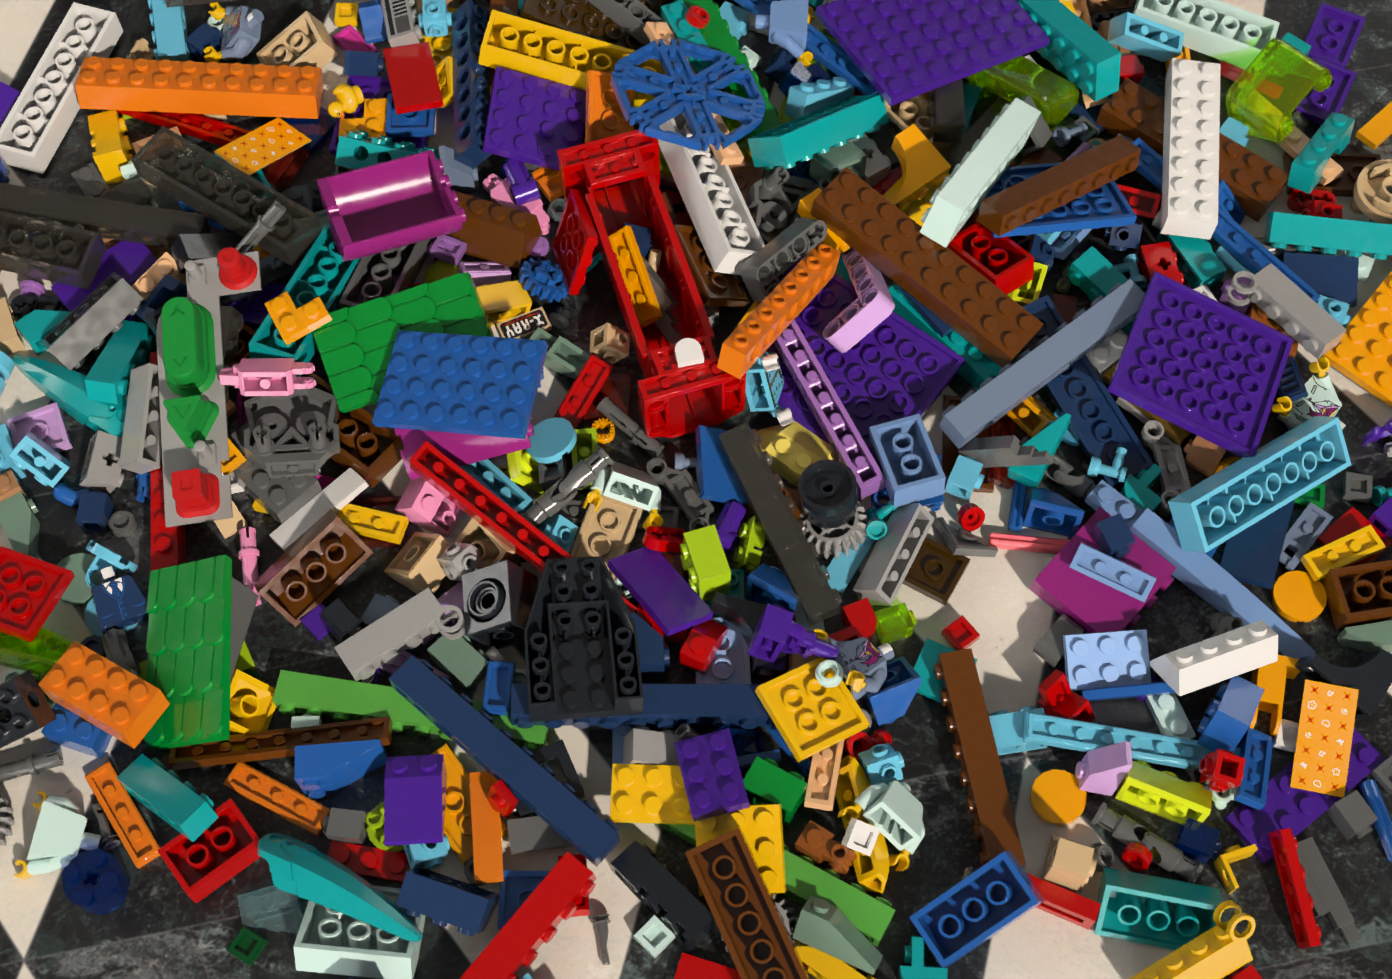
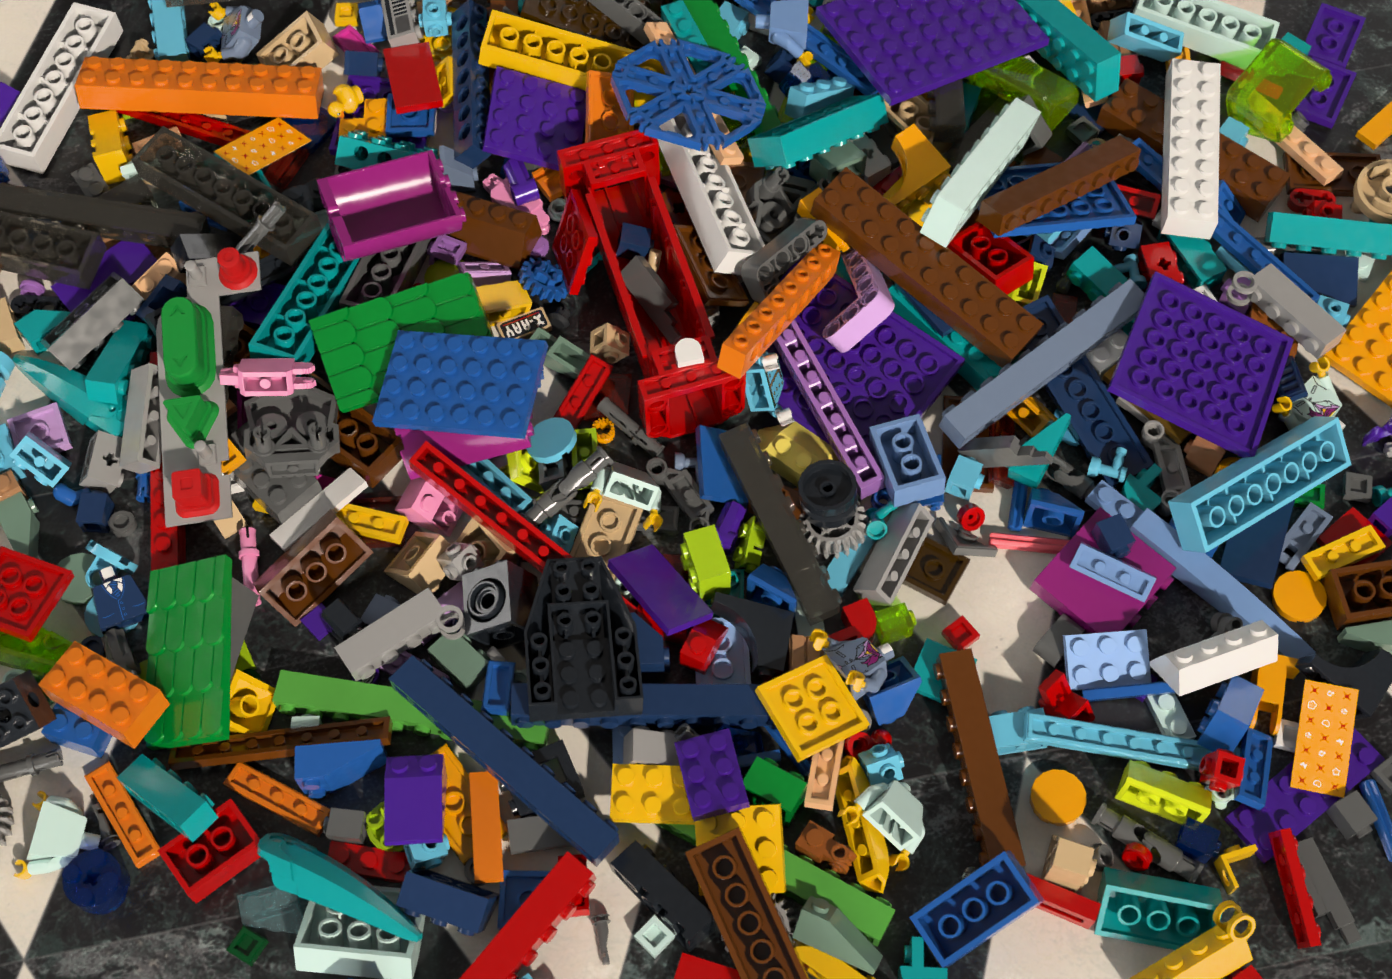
light orange plate [265,291,332,345] -> none
red plate [487,779,518,818] -> none
light orange tile [608,225,663,327] -> none
red beam [642,526,687,553] -> none
red tile [685,6,710,29] -> none
dark purple brick [747,604,840,663] -> none
light aqua plate [815,660,843,688] -> none
white plate [841,818,880,856] -> none
sand blue piece [1052,122,1088,147] -> none
lavender slope [1075,741,1133,796] -> none
teal arch [1287,112,1355,194] -> none

